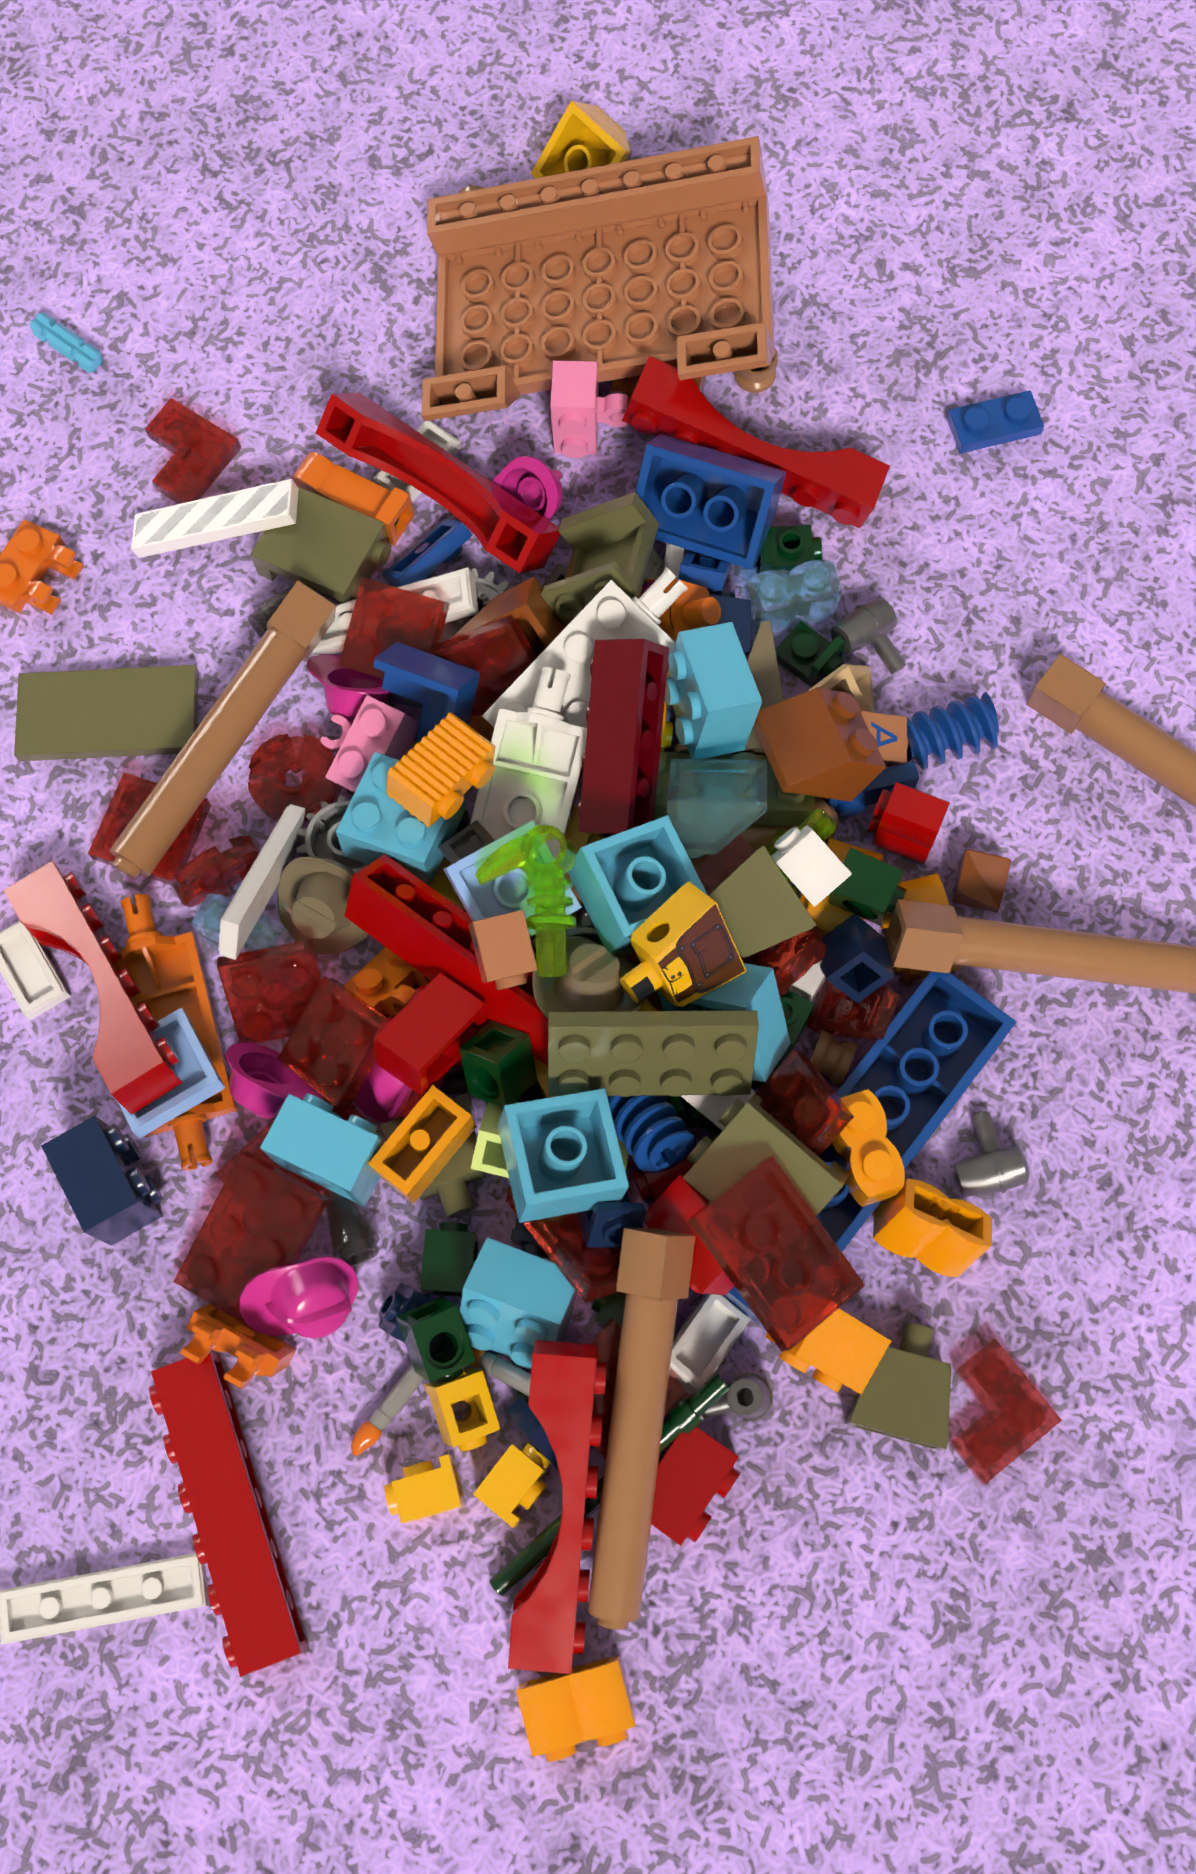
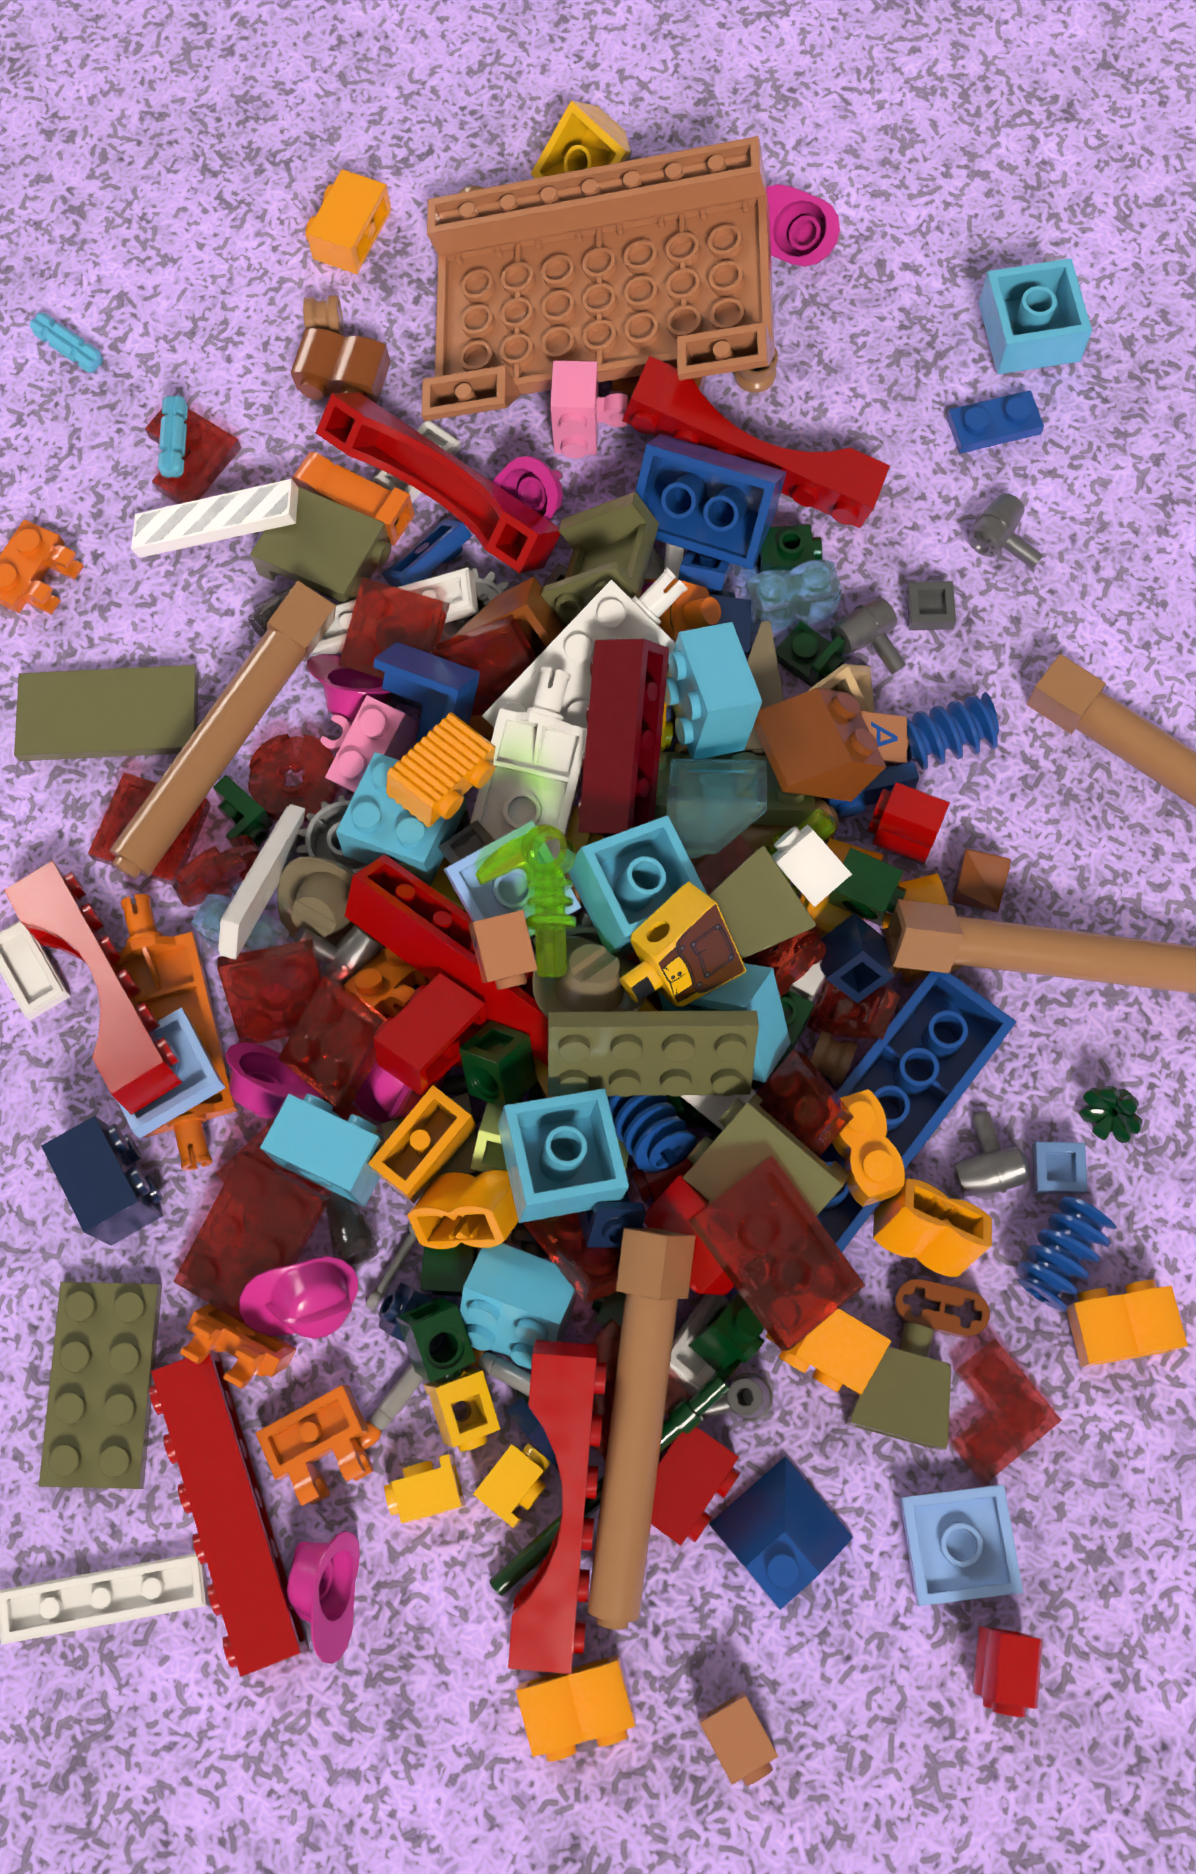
none -> olive plate [39,1282,162,1489]
none -> medium azure axle [158,395,188,478]
none -> dark green bracket [213,775,273,856]
none -> orange plate [255,1385,374,1506]
none -> dark pink piece [287,1531,360,1664]
none -> dark orange brick [291,328,391,404]
none -> flat silver piece [293,925,382,992]
none -> medium nougat wheel [303,295,343,335]
none -> light orange brick [305,169,392,274]
none -> light grey hinge [365,1223,417,1311]
none -> light orange brick [407,1170,518,1249]
none -> dark green brick [688,1291,771,1380]
none -> nougat brick [698,1691,779,1786]
none -> blue slope [709,1456,853,1610]
none -> dark pink piece [766,184,840,267]
none -> dark orange beam [893,1279,990,1338]
none -> light blue plate [899,1485,1023,1606]
none -> dark grey plate [906,581,956,631]
none -> flat silver piece [968,493,1043,569]
none -> red brick [972,1626,1043,1718]
none -> medium azure brick [978,258,1092,375]
none -> blue piece [1015,1197,1117,1312]
none -> medium blue plate [1032,1142,1088,1195]
none -> light orange brick [1066,1279,1188,1367]
none -> dark green plant [1079,1086,1143,1143]

